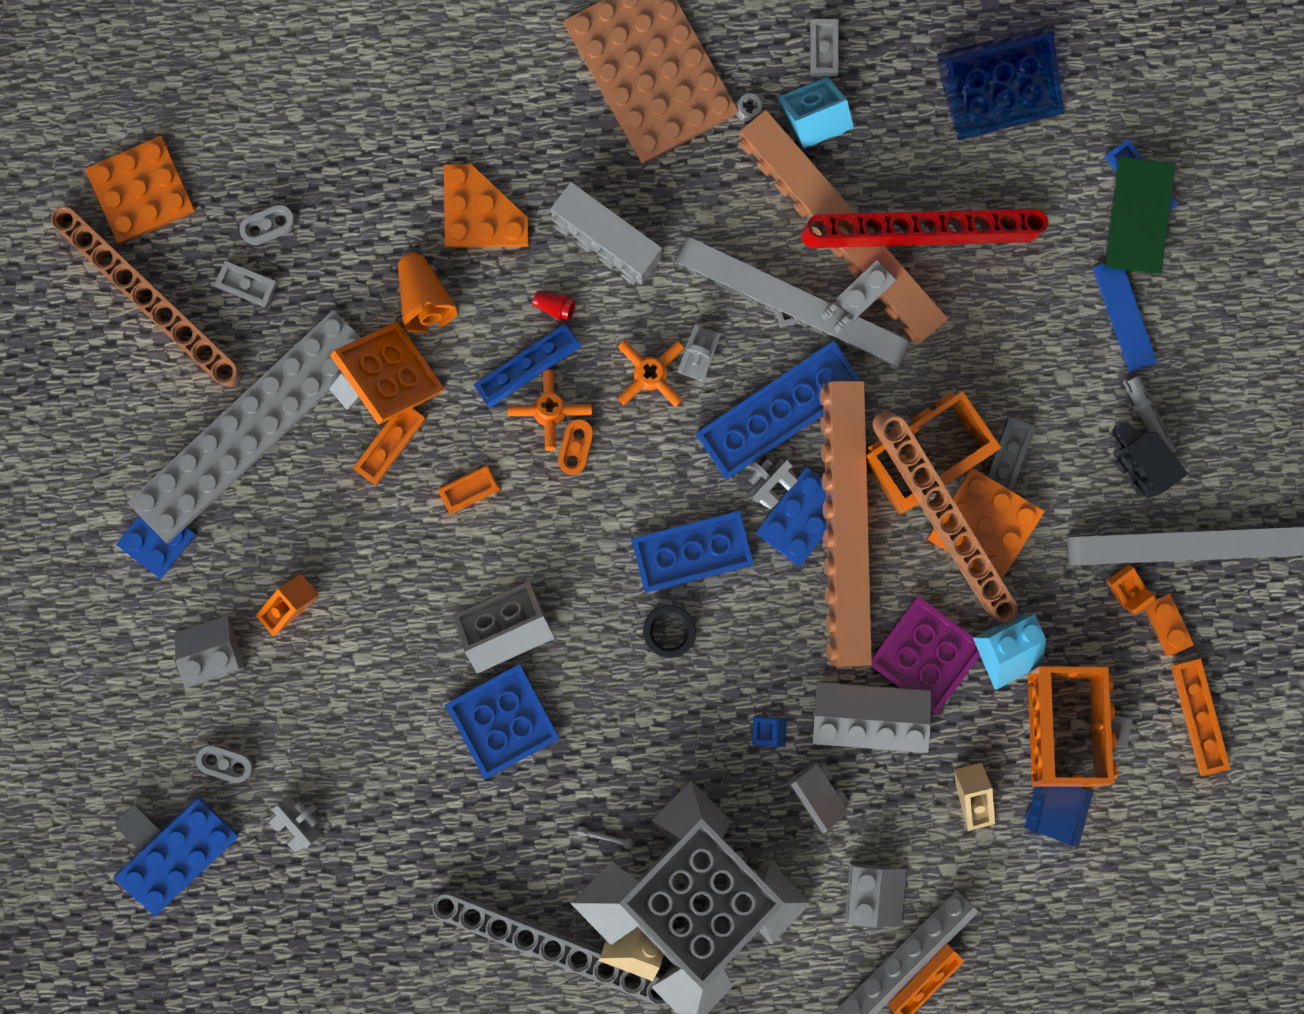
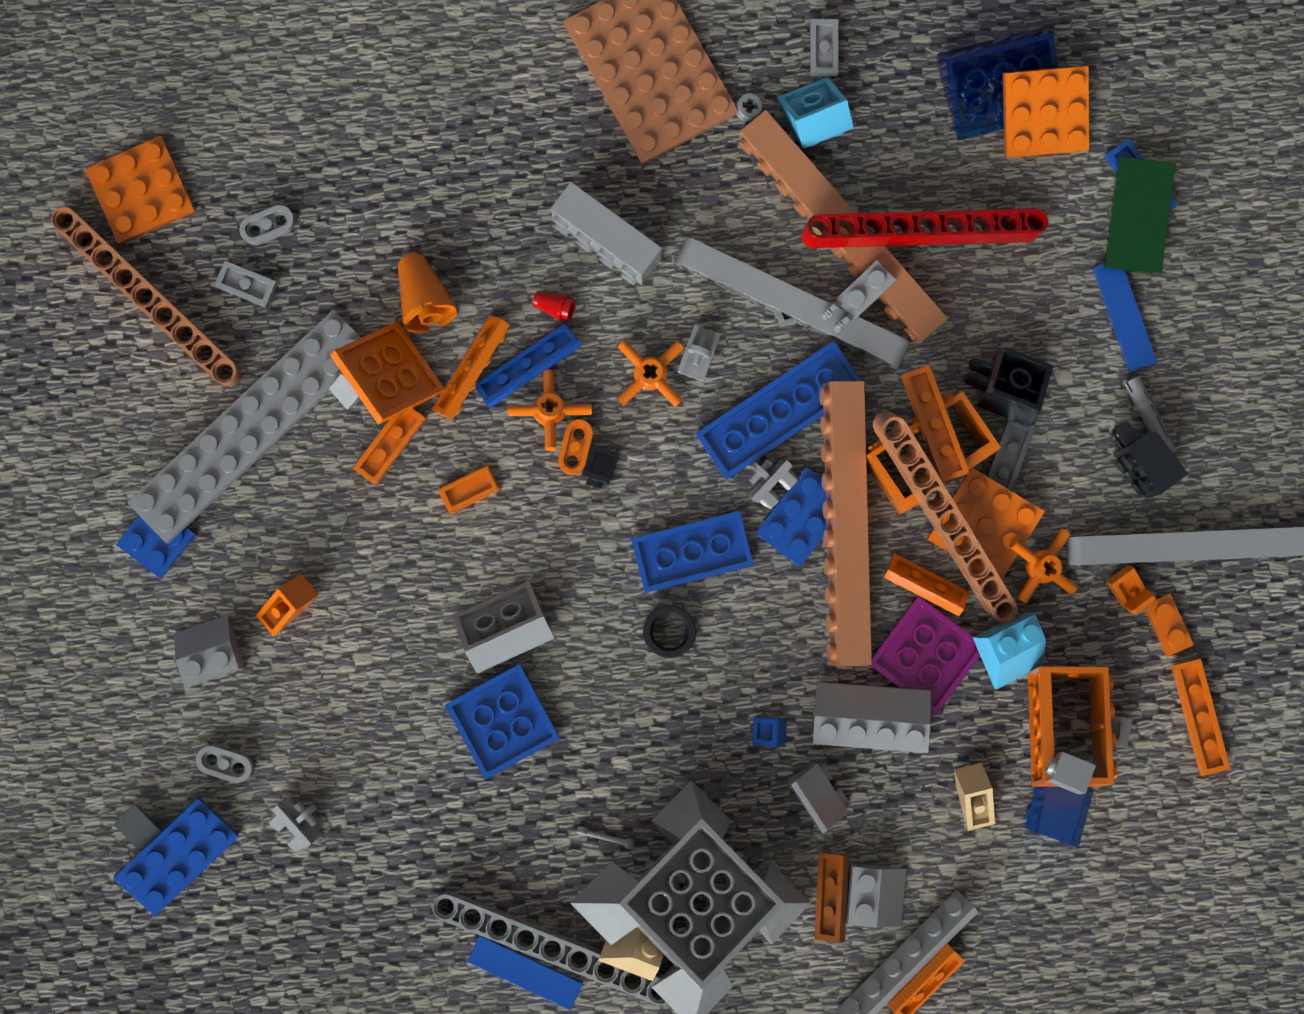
orange plate [444,164,529,248] -> none
none -> orange plate [432,315,510,420]
none -> blue tile [467,935,583,1011]
none -> black bracket [582,445,620,489]
none -> dark orange plate [815,852,849,943]
none -> orange plate [884,553,969,616]
none -> orange plate [901,365,970,483]
none -> black hinge [964,347,1054,427]
none -> orange plate [1003,65,1089,158]
none -> orange bar [1009,529,1078,605]
none -> light grey brick [1045,752,1096,795]

